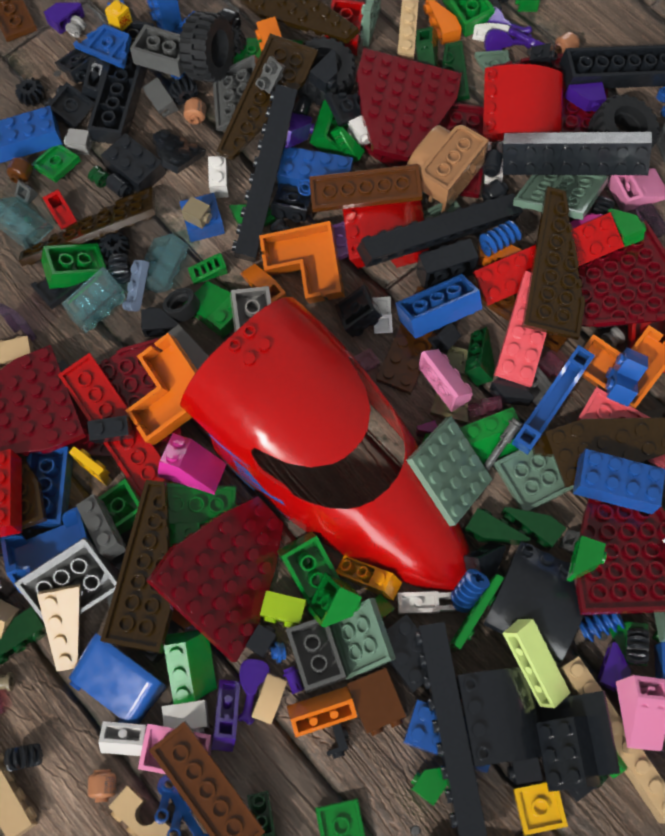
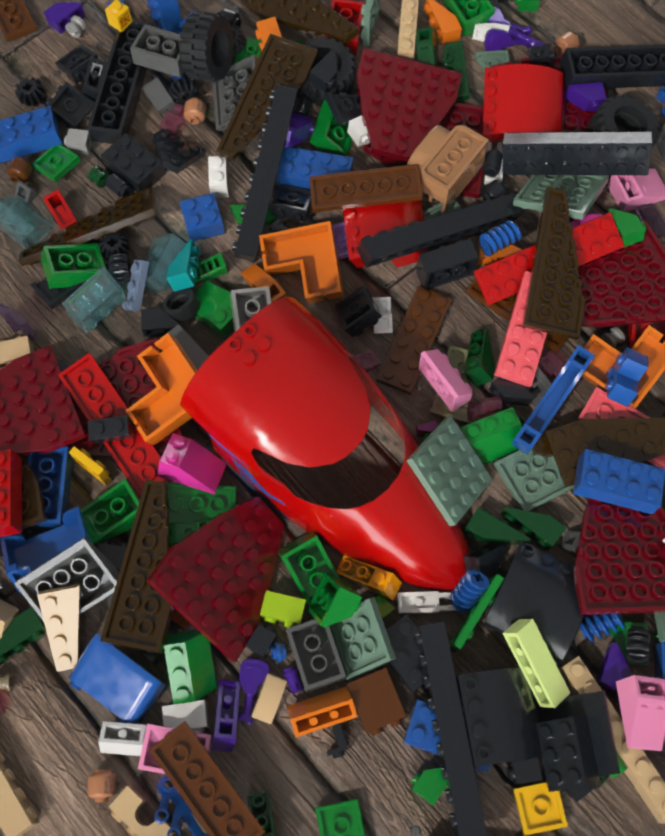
black gear [4,743,43,772] -> none
blue wing [73,24,132,69] -> none
dark grey brick [76,494,127,561] -> none
dark tan brick [182,196,212,229] -> none
dark grey hips [255,56,285,94] -> none
blue plate [297,178,311,196] -> none
green slope [330,127,365,162] -> none
blue brick [395,274,483,339] -> none
black brick [427,323,462,352] -> none
dark grey pin [484,418,523,472] -> none
green slope [567,535,607,582] -> none
black gear [590,196,615,215] -> none
none -> clear pink plate [160,103,184,134]
none -> teal slope [166,239,201,292]

